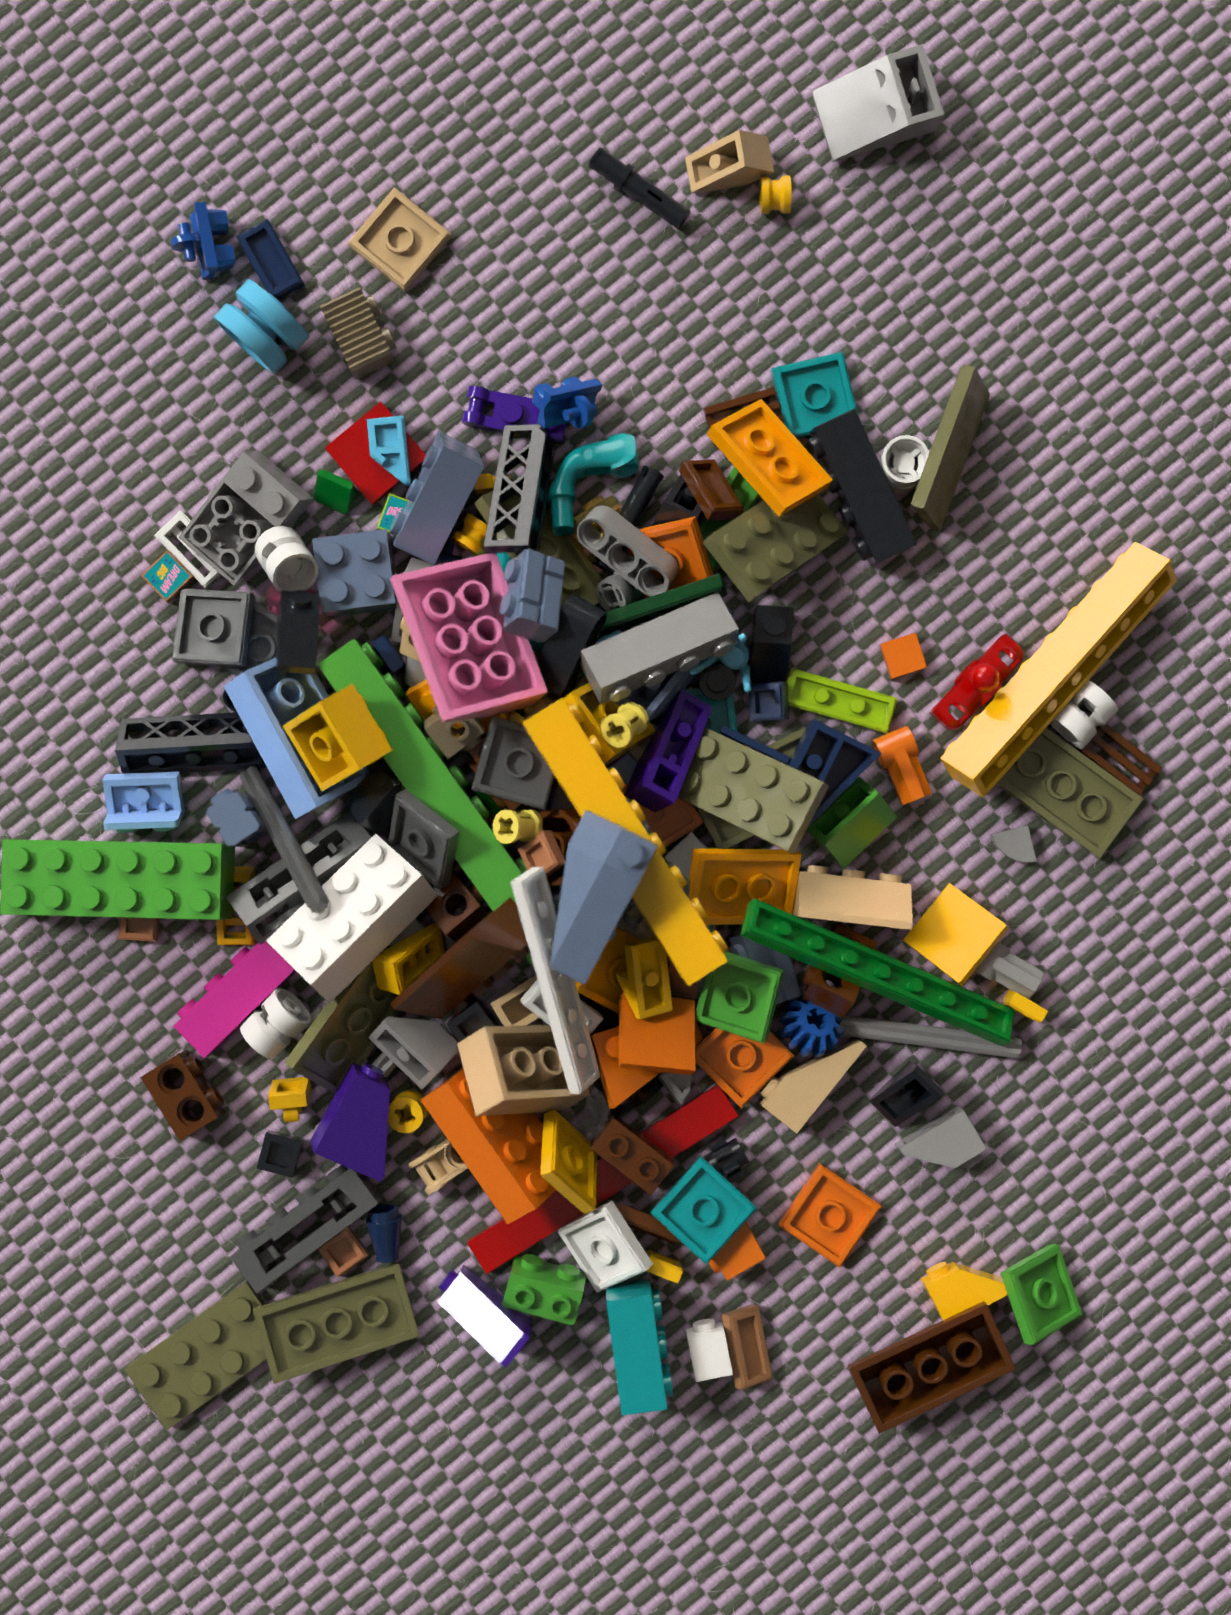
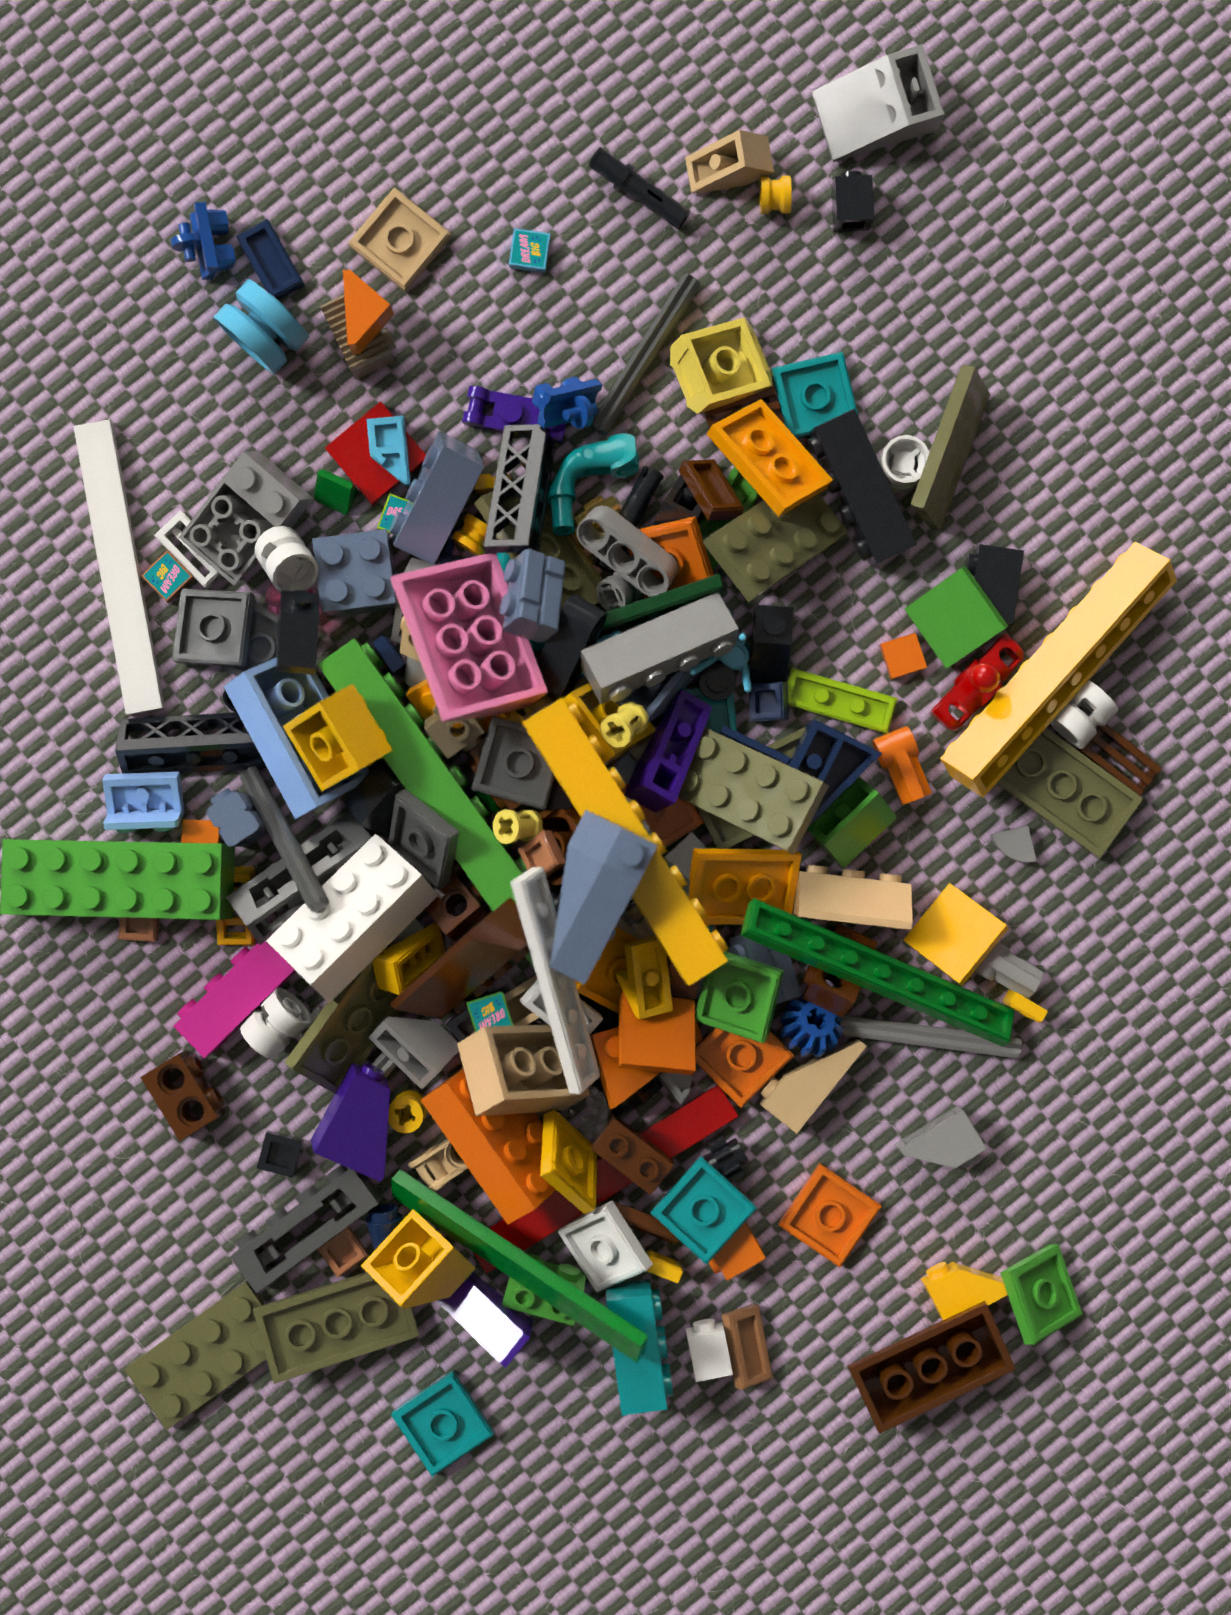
yellow tile [268,1077,311,1122] -> none
black slope [870,1060,944,1127] -> none
none -> white tile [73,419,165,715]
none -> orange tile [181,819,221,844]
none -> orange slope [343,269,394,355]
none -> yellow slope [361,1209,476,1309]
none -> teal tile [391,1370,495,1477]
none -> green tile [392,1170,648,1363]
none -> tile [466,990,514,1032]
none -> tile [509,228,551,273]
none -> dark grey axle [591,273,700,435]
none -> light yellow slope [670,318,773,414]
none -> black brick [831,171,874,232]
none -> bright green tile [904,565,1008,669]
none -> black slope [965,544,1024,628]

